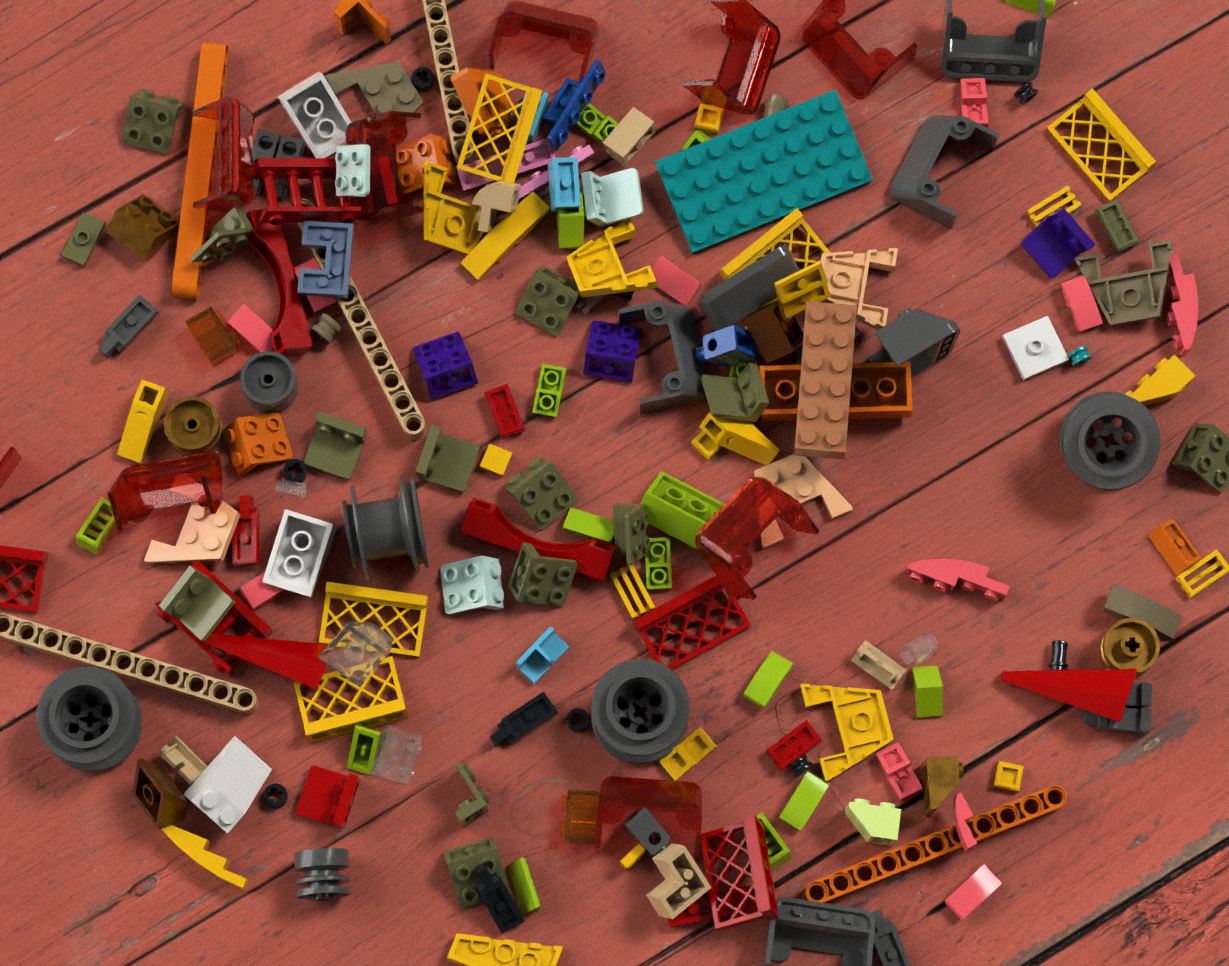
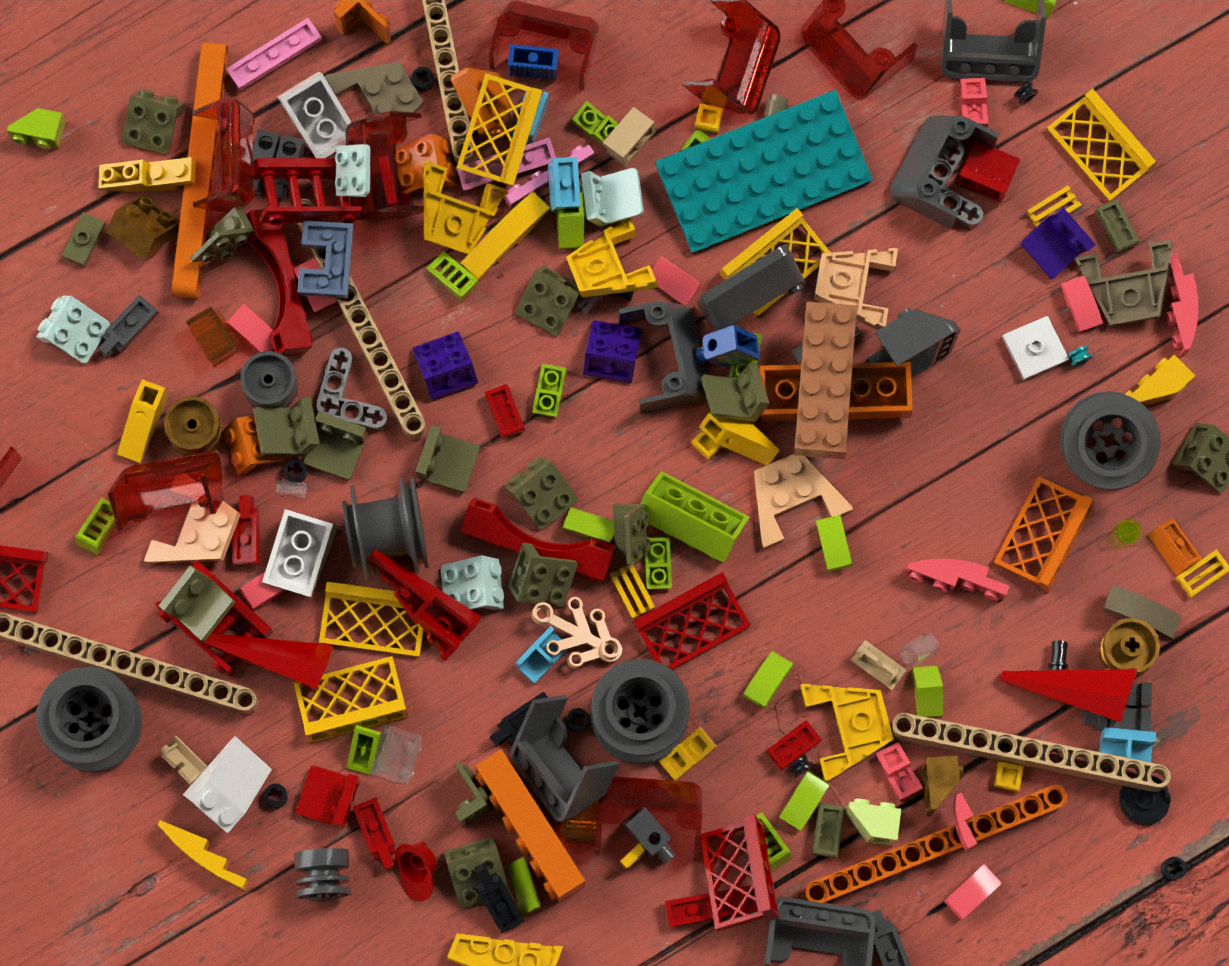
reddish brown slope [132,758,189,830] -> none
dark tan wheel [310,313,342,344] -> none
clear slope [318,621,393,687] -> none
tan brick [472,181,521,232] -> none
yellow tile [480,444,513,477] -> none
blue bracket [543,59,606,151] -> none
tan brick [646,843,712,919] -> none
clear red windscreen [695,477,819,600] -> none
reddish brown brick [744,301,804,364] -> none
yellow slope [775,261,831,318] -> none
none -> lime slope [7,108,66,149]
none -> light aqua bracket [36,296,110,363]
none -> yellow slope [98,157,196,192]
none -> bright pink plate [226,18,322,91]
none -> olive bracket [253,397,319,456]
none -> light grey beam [316,348,388,431]
none -> red hinge [353,797,396,871]
none -> red wedge [367,549,481,661]
none -> red piece [395,841,437,902]
none -> lime slope [426,251,479,302]
none -> orange brick [474,749,585,903]
none -> blue brick [508,44,559,81]
none -> dark grey windscreen [510,695,620,822]
none -> light nougat plant [531,597,622,669]
none -> olive plate [812,803,845,858]
none -> lime slope [816,515,853,572]
none -> tan beam [891,713,1171,792]
none -> light grey beam [927,139,983,228]
none -> red bracket [957,141,1020,203]
none -> orange fence [993,476,1094,593]
none -> medium azure panel [1100,727,1156,763]
none -> clear neon green plate [1116,519,1141,544]
none -> black tile [1118,775,1171,826]
none -> black bush [1161,857,1187,881]

